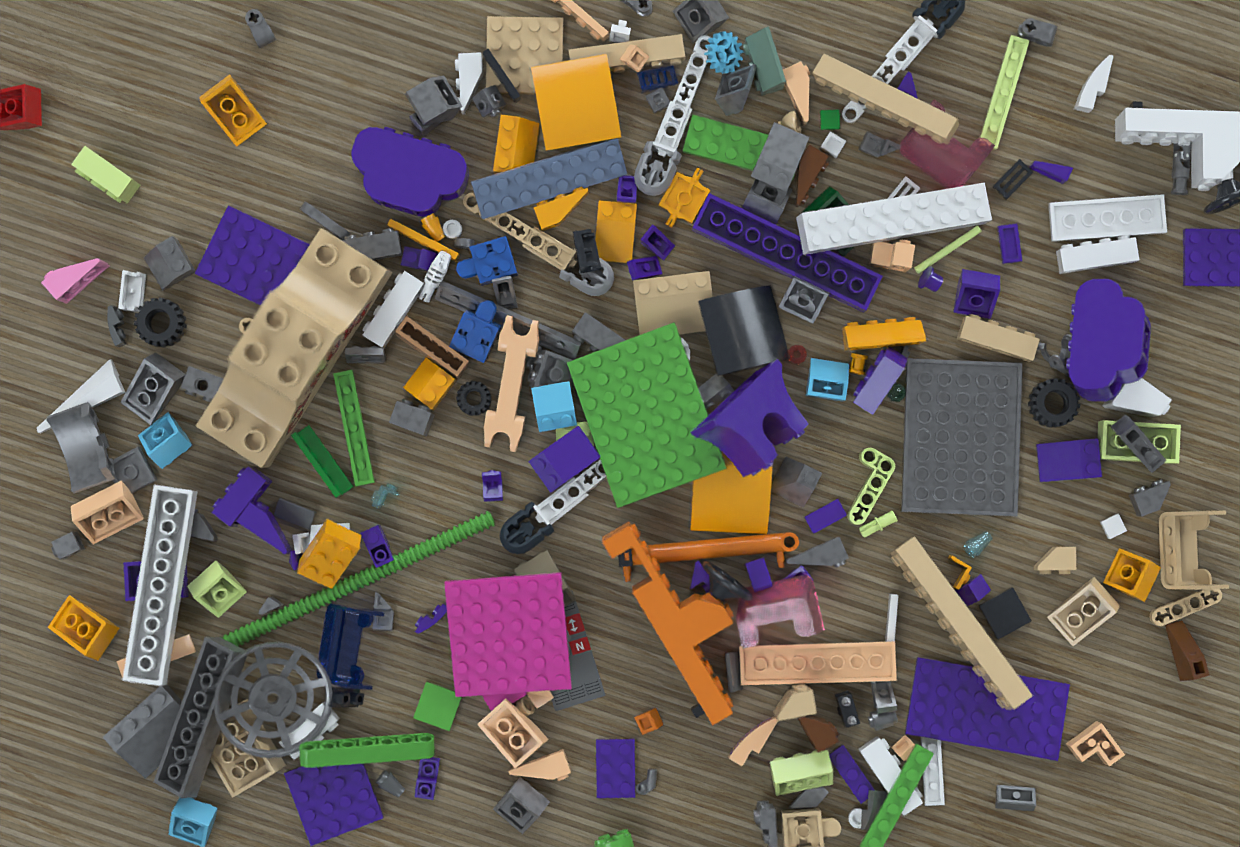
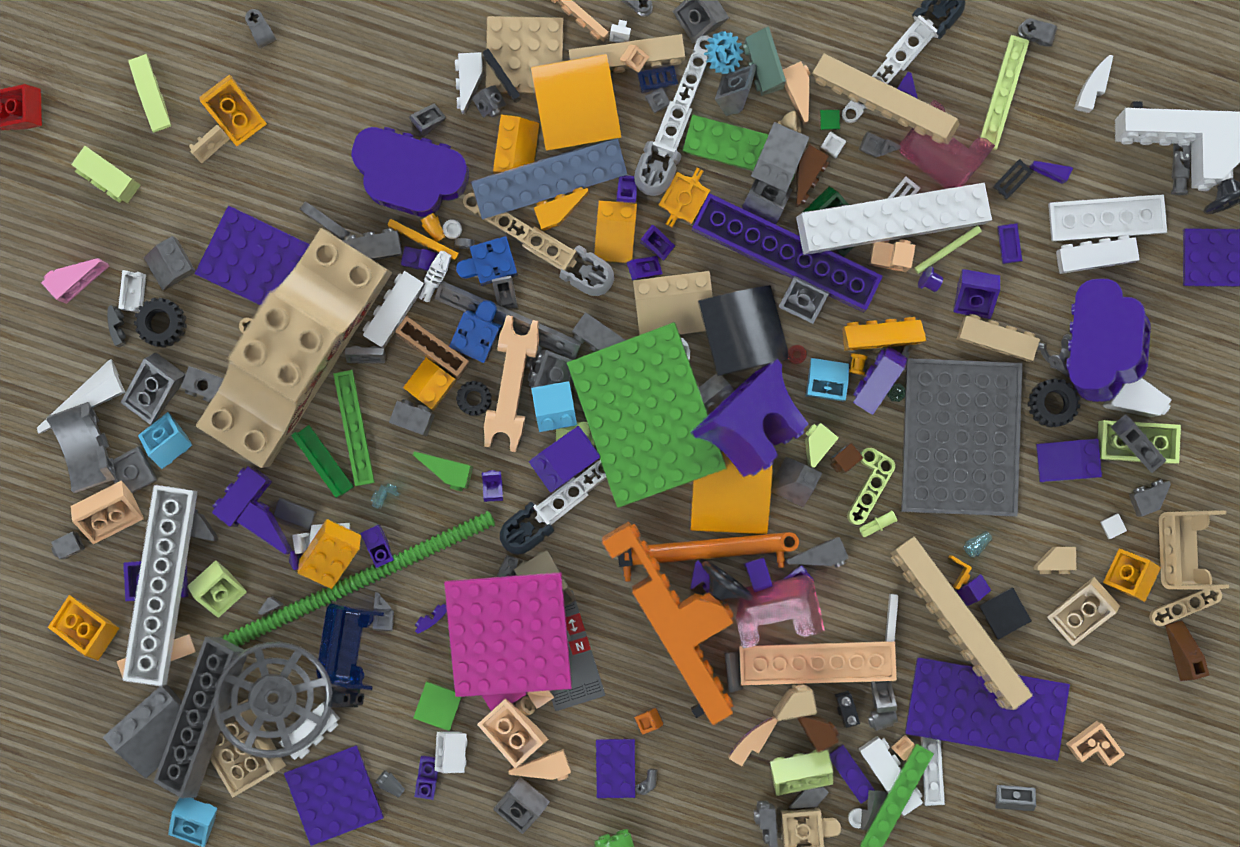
bright green beam [299,733,435,768] -> none
flat silver slope [405,76,463,125] -> none
black hinge [573,229,601,274] -> none
dark purple tile [804,499,847,534] -> none
none -> yellowish green slope [128,54,171,133]
none -> tan plate [189,124,230,164]
none -> bright green slope [413,451,473,491]
none -> white brick [435,731,468,773]
none -> dark grey hinge [497,555,518,577]
none -> yellowish green slope [805,423,839,468]
none -> reddish brown brick [830,443,864,473]

